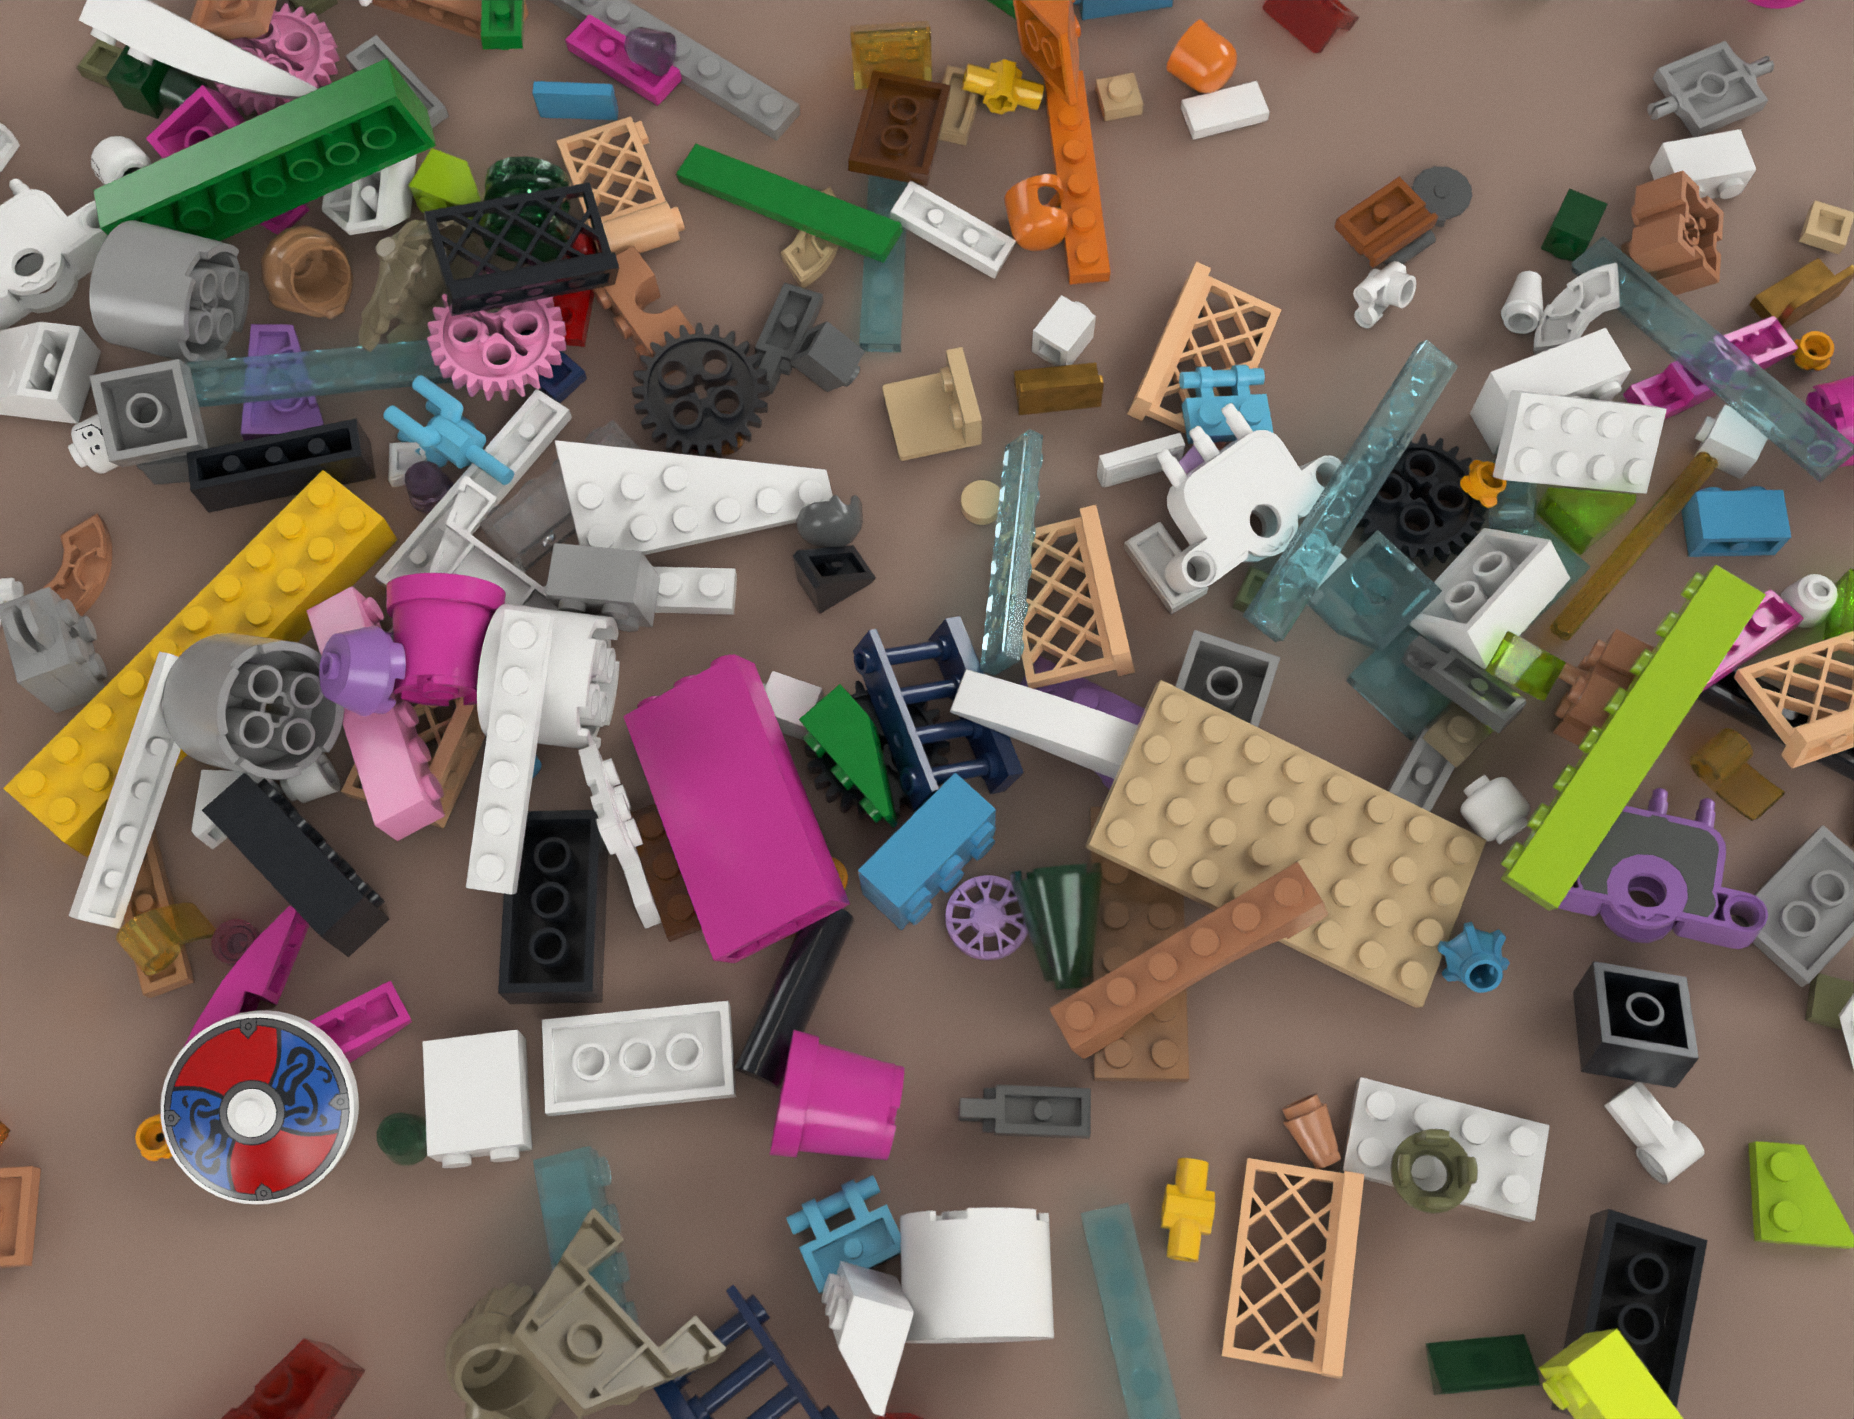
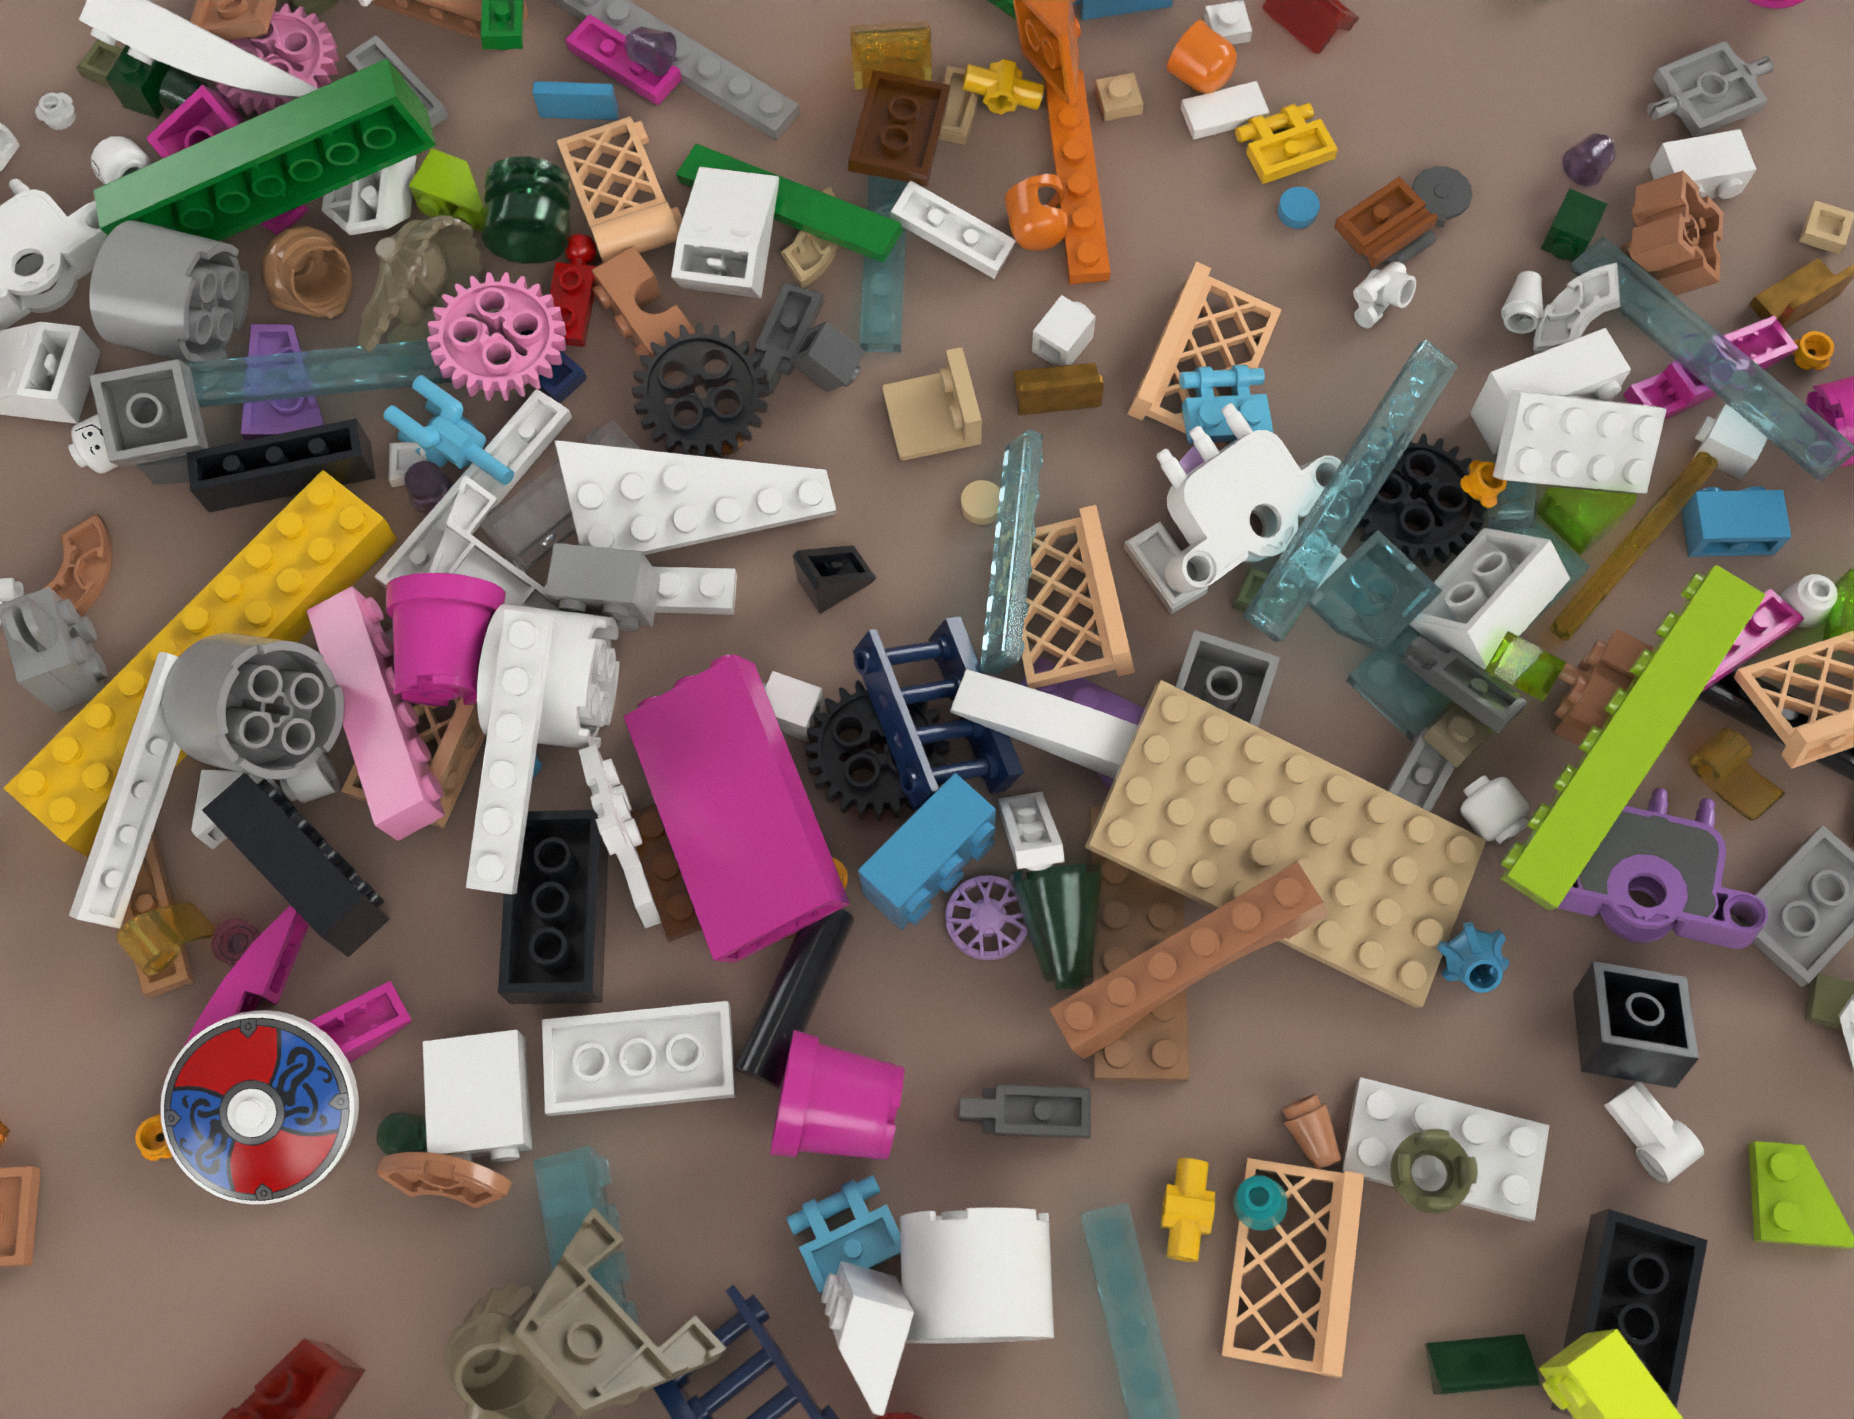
medium lavender cone [319,626,406,717] -> none
black fence [424,182,619,316] -> none
dark grey hair [796,495,863,548] -> none
green slope [799,684,898,829] -> none
white tile [1097,433,1185,488] -> none
none -> white plate [35,93,76,130]
none -> nougat tile [375,1152,512,1209]
none -> white slope [671,167,779,298]
none -> white plate [998,792,1065,871]
none -> white plate [1204,0,1252,45]
none -> teal hat [1233,1176,1287,1230]
none -> yellow plate [1235,103,1338,184]
none -> dark azure tile [1277,187,1320,229]
none -> clear purple hat [1562,133,1616,186]

